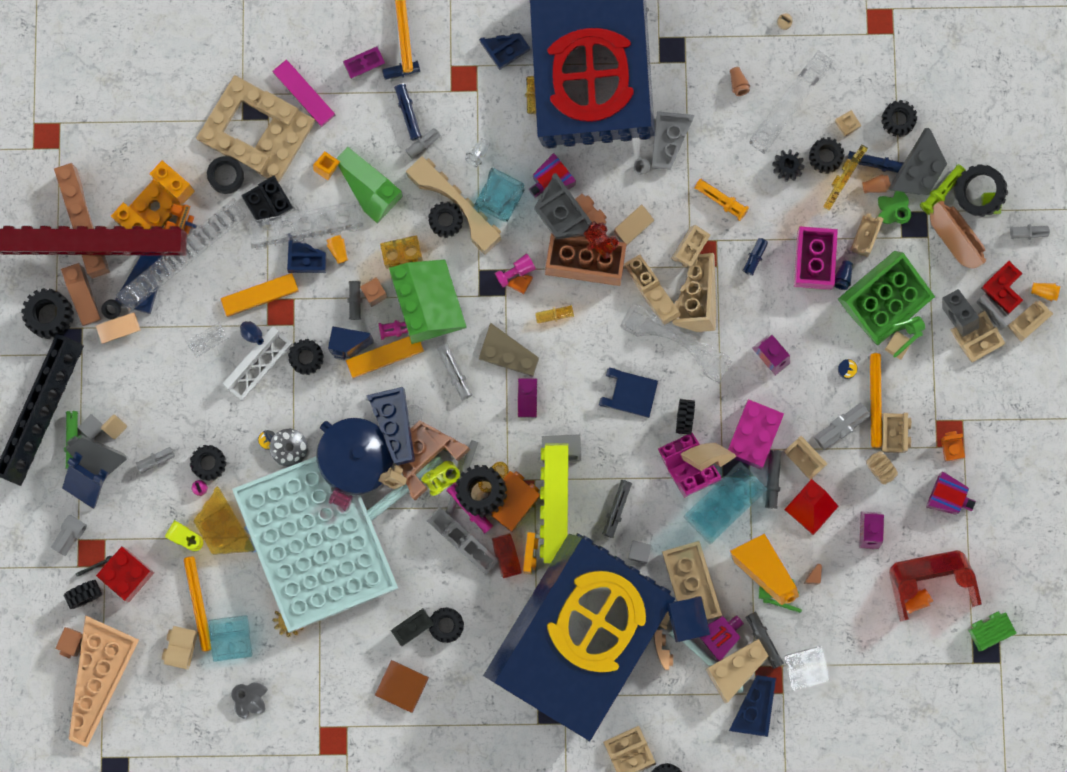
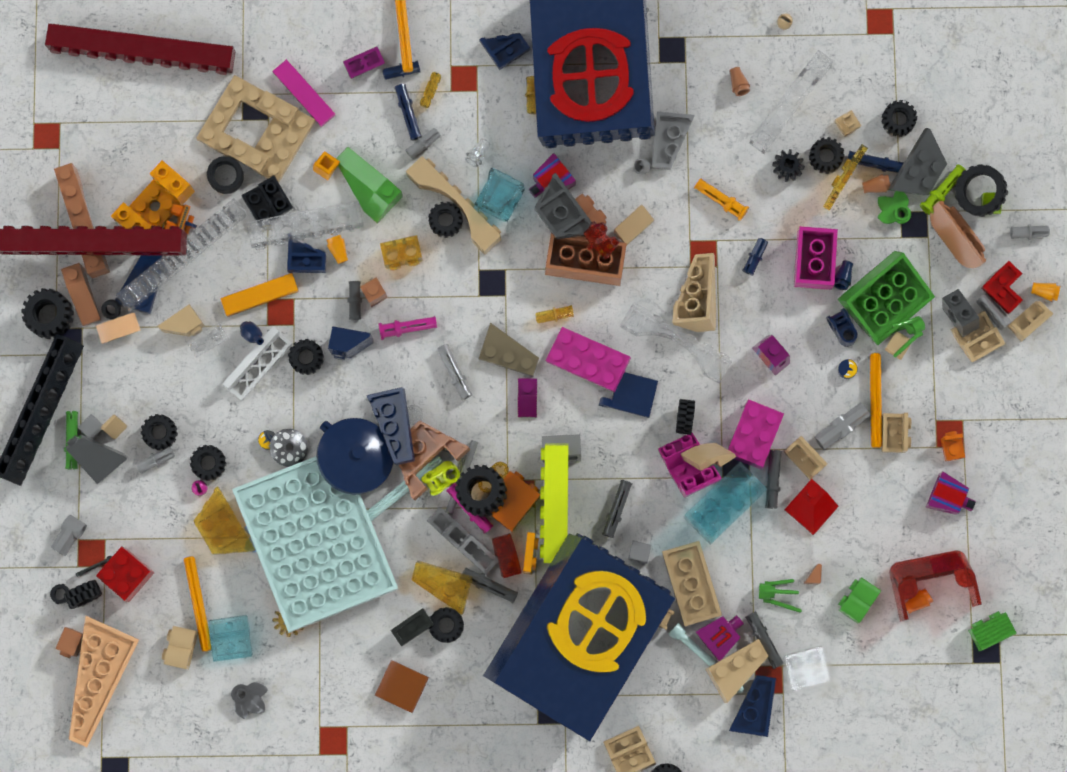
dark blue flag [62,452,108,509] -> none
neon yellow piece [164,520,204,551] -> none
clear pink bush [328,488,354,512] -> none
light orange tile [346,336,424,378] -> none
tan tile [379,465,407,489] -> none
bright green slope [389,259,467,344] -> none
dark pink piece [494,253,536,288] -> none
orange tile [507,275,533,294] -> none
tan slope [624,254,680,325] -> none
light nougat slope [654,630,673,670] -> none
dark blue slope [667,596,710,643] -> none
tan hinge [671,225,711,267] -> none
light orange slope [730,533,799,605] -> none
tan hinge [850,213,884,258] -> none
magenta torso [859,511,884,549] -> none
tan gear [866,451,898,485] -> none
none -> dark red brick [45,23,236,75]
none -> black piece [50,584,70,604]
none -> black tyre [141,414,178,450]
none -> tan slope [158,304,205,337]
none -> clear yellow wing [412,561,473,615]
none -> clear yellow axle [420,72,441,108]
none -> dark grey pin [461,567,518,604]
none -> dark pink plate [545,327,631,392]
none -> dark blue piece [826,308,858,347]
none -> bright green brick [838,577,881,624]

